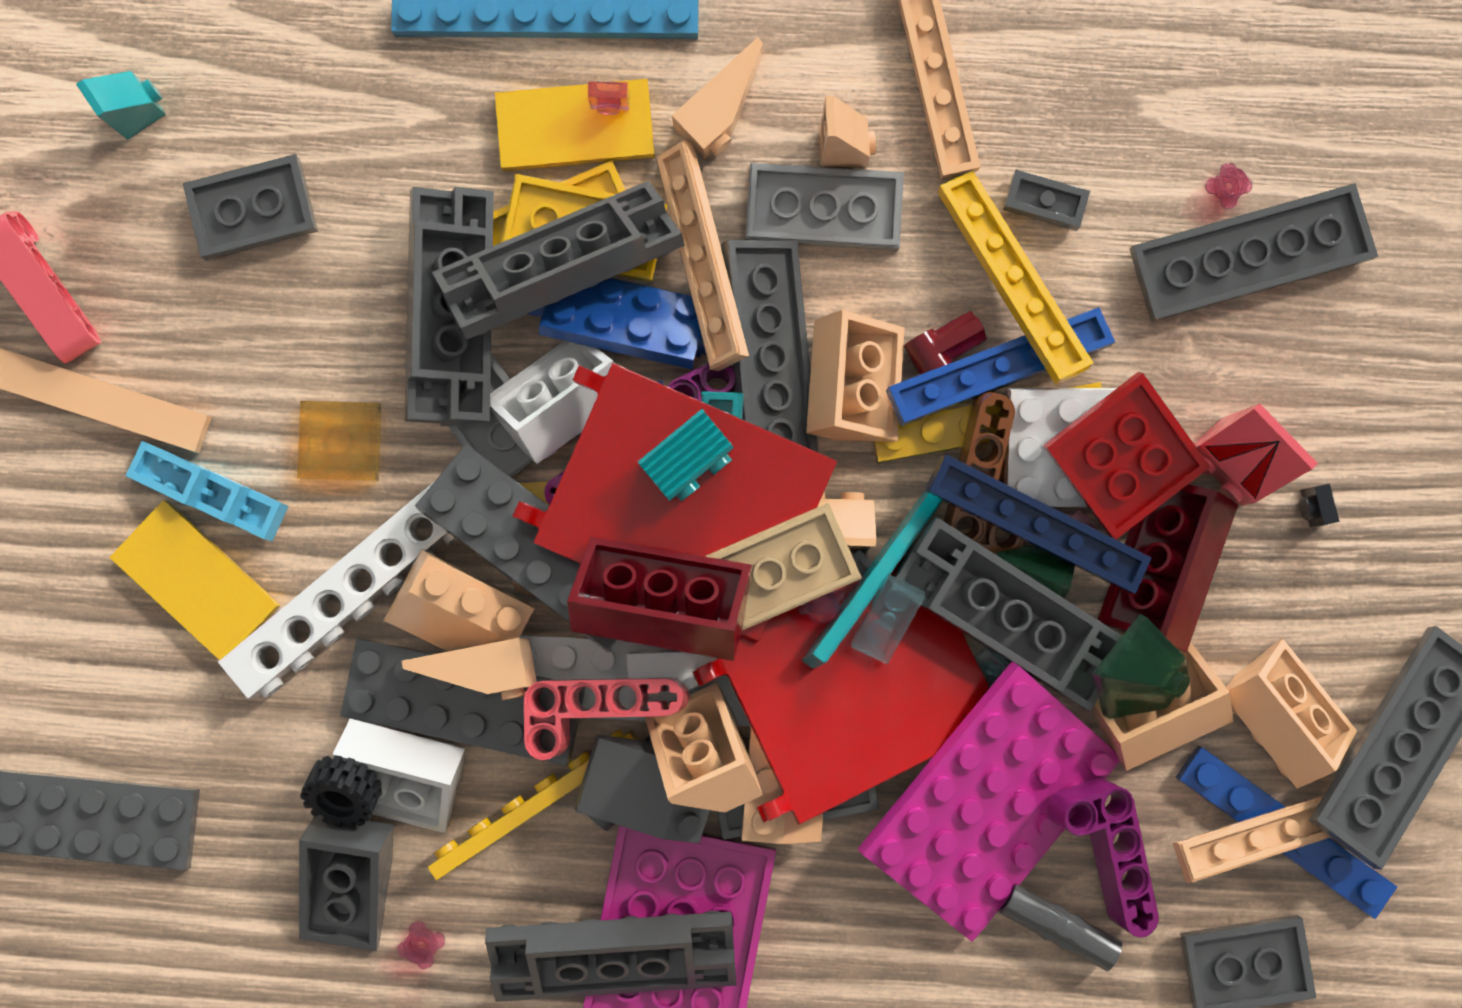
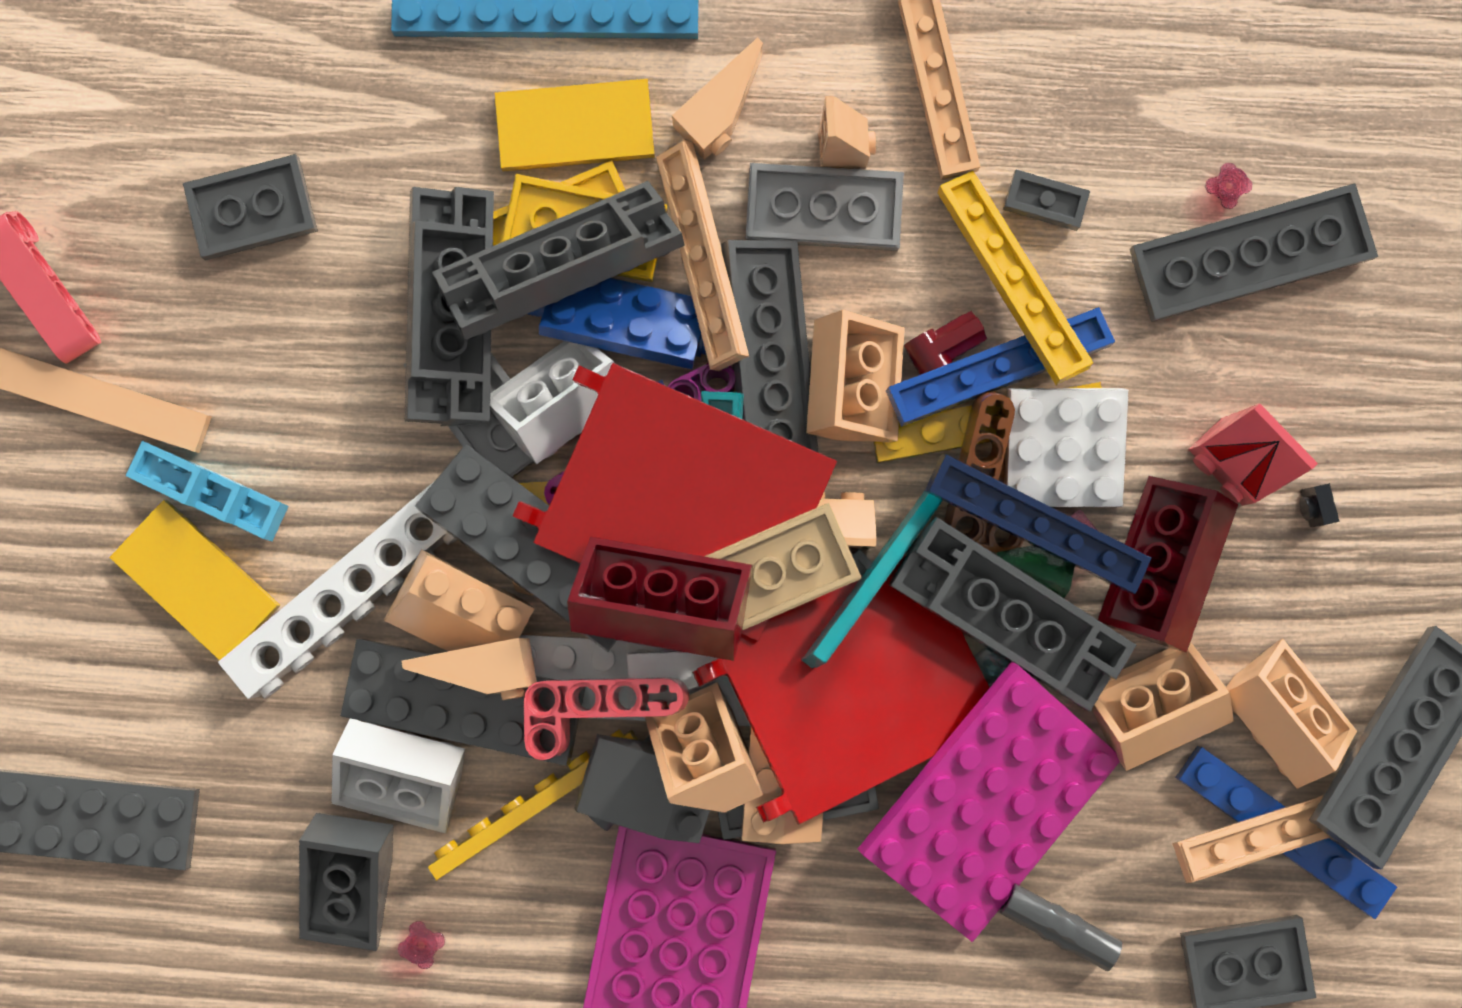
teal slope [76,71,166,140] -> none
clear yellow plate [297,401,381,481] -> none
black tyre [300,755,382,828] -> none
dark grey slope [485,911,737,1002] -> none
plate [588,81,630,115] -> none
teal brick [638,409,734,502] -> none
clear pink plate [797,590,844,623] -> none
clear light blue plate [851,574,925,664] -> none
red plate [1043,372,1210,540] -> none
magenta beam [1047,778,1159,938] -> none
clear green slope [1093,614,1190,719] -> none

